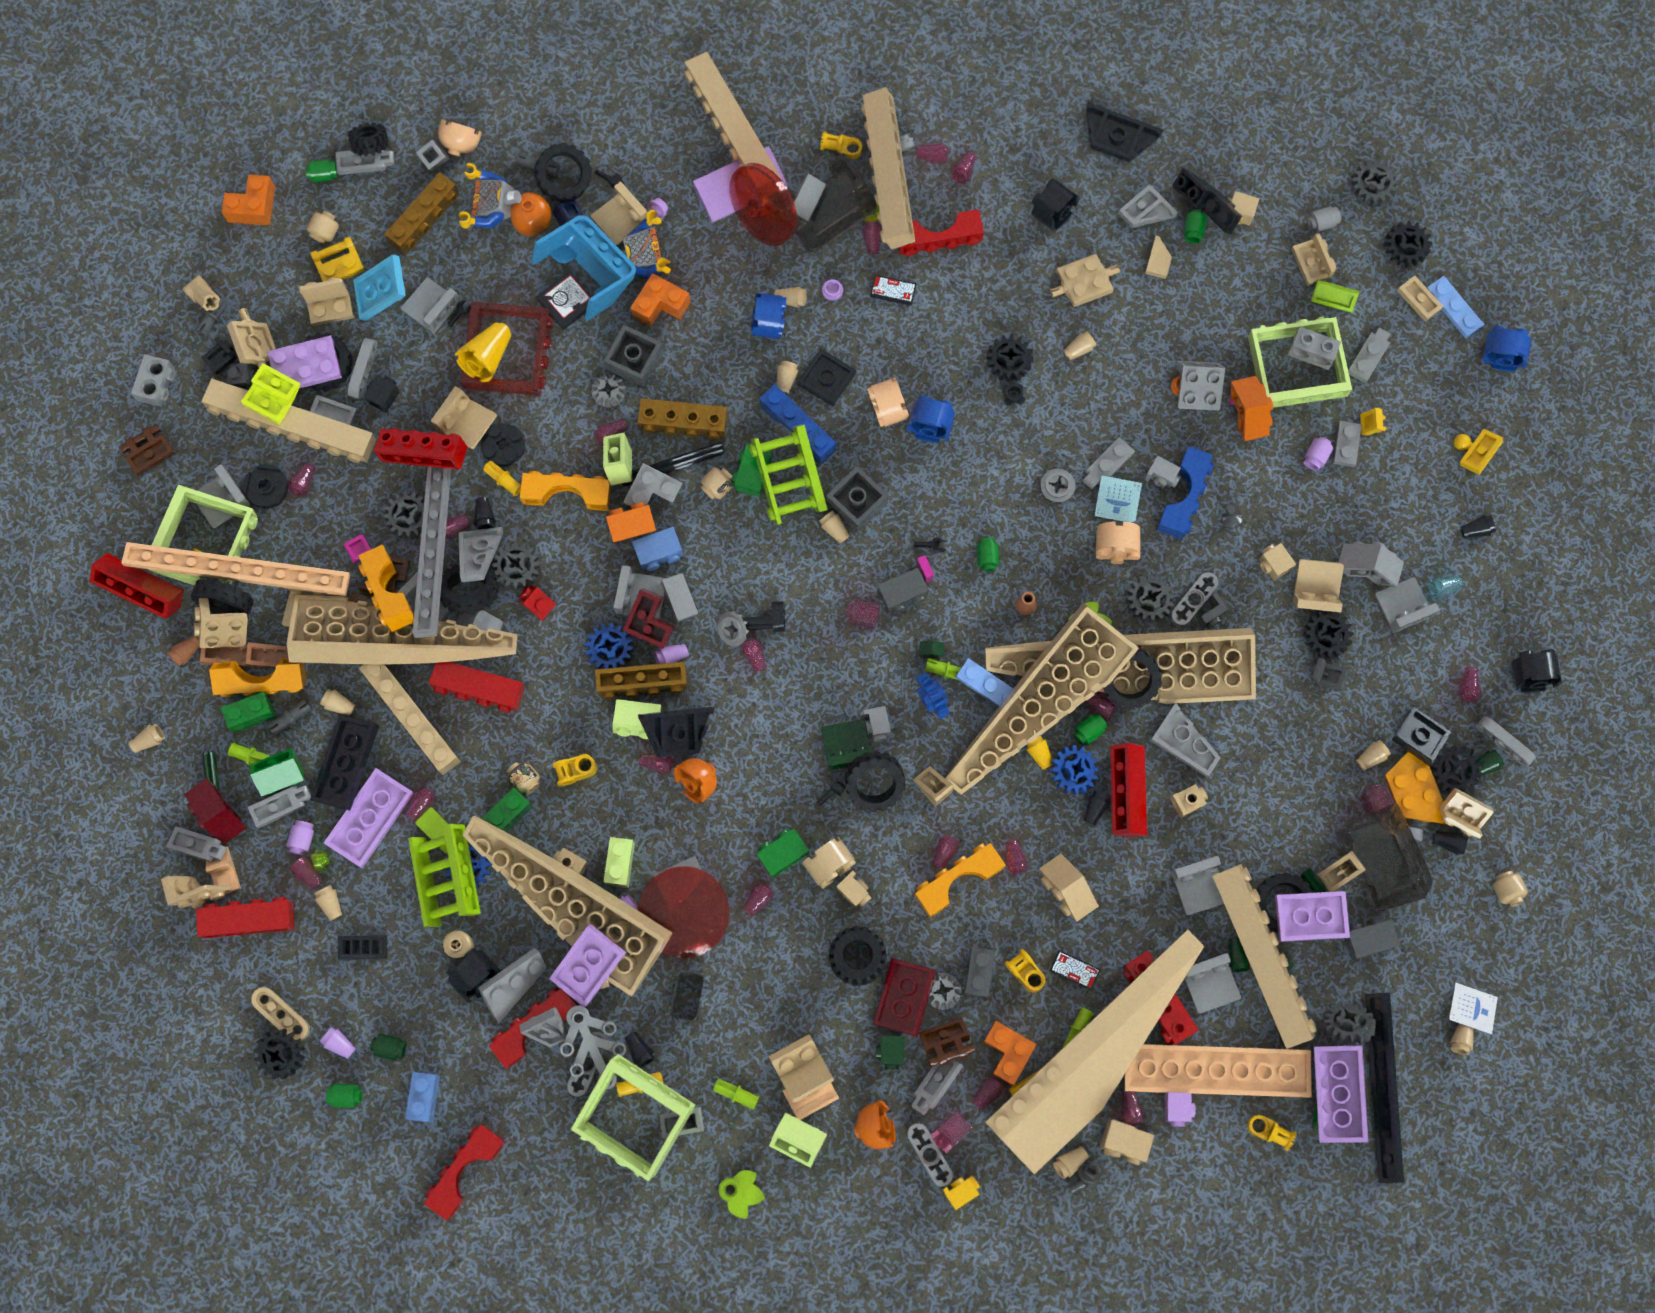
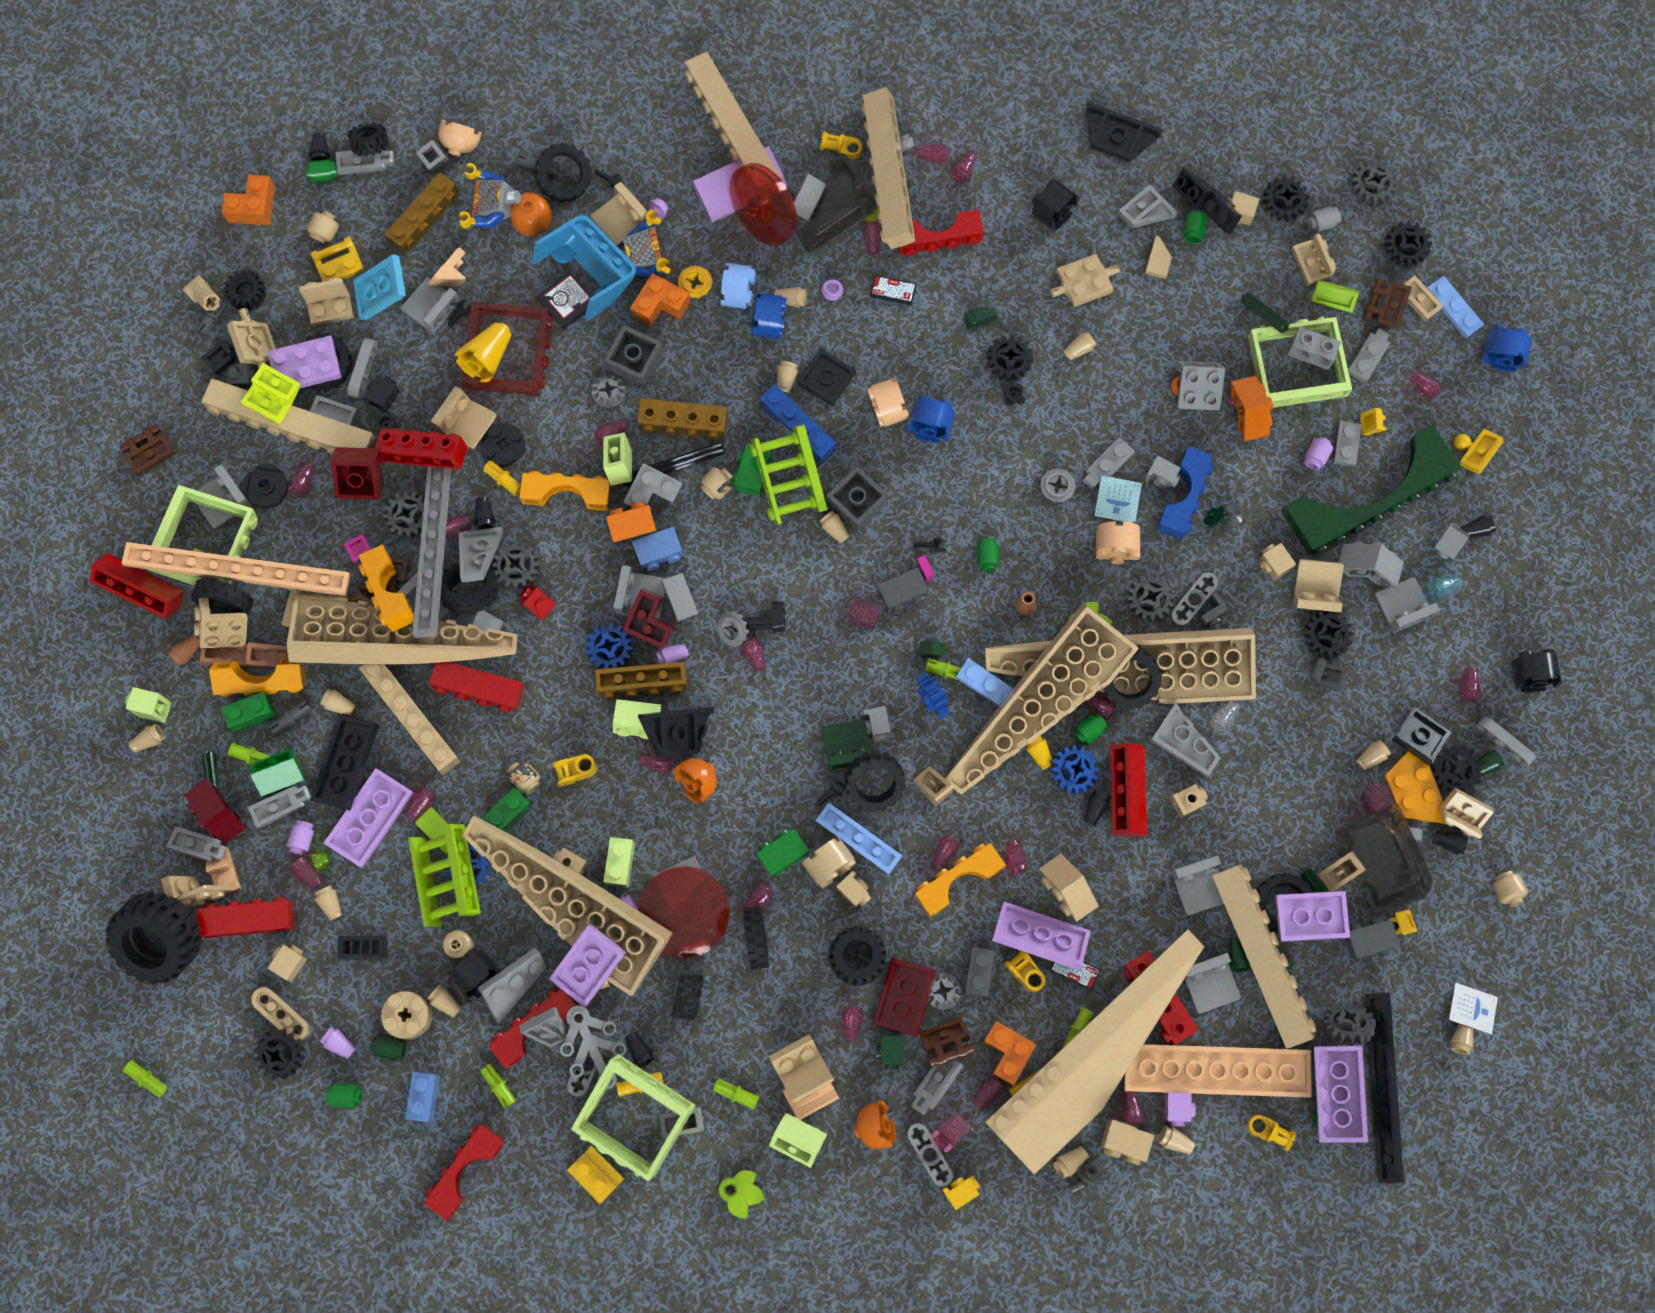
light grey brick [131,354,176,407] -> none
dark blue slope [552,200,584,226] -> none
none -> black tyre [106,892,202,984]
none -> lime axle [123,1060,167,1097]
none -> yellowish green brick [126,687,172,724]
none -> black tyre [224,269,266,311]
none -> tan brick [268,944,307,982]
none -> black cone [309,132,330,161]
none -> dark red brick [330,447,384,500]
none -> black plate [375,413,399,434]
none -> tan brick [381,991,432,1040]
none -> tan cone [427,985,462,1018]
none -> light nougat slope [428,247,466,286]
none -> lime axle [481,1064,517,1109]
none -> yellow plate [567,1145,624,1204]
none -> yellow gear [678,266,712,299]
none -> light blue brick [721,263,756,309]
none -> black tyre [743,907,769,970]
none -> light blue plate [816,803,902,875]
none -> clear pink cone [841,1006,864,1041]
none -> clear green cone [964,307,997,330]
none -> lavender plate [992,902,1091,970]
none -> tan cone [1158,1126,1195,1155]
none -> dark green plant [1203,506,1225,528]
none -> clear cone [1210,700,1241,733]
none -> dark green axle [1241,292,1290,333]
none -> black gear [1262,175,1310,222]
none -> dark green arch [1281,424,1462,555]
none -> reddish brown plate [1363,279,1412,330]
none -> yellow tile [1389,910,1417,935]
none -> clear pink cone [1409,370,1442,401]
none -> light grey brick [1435,522,1469,560]

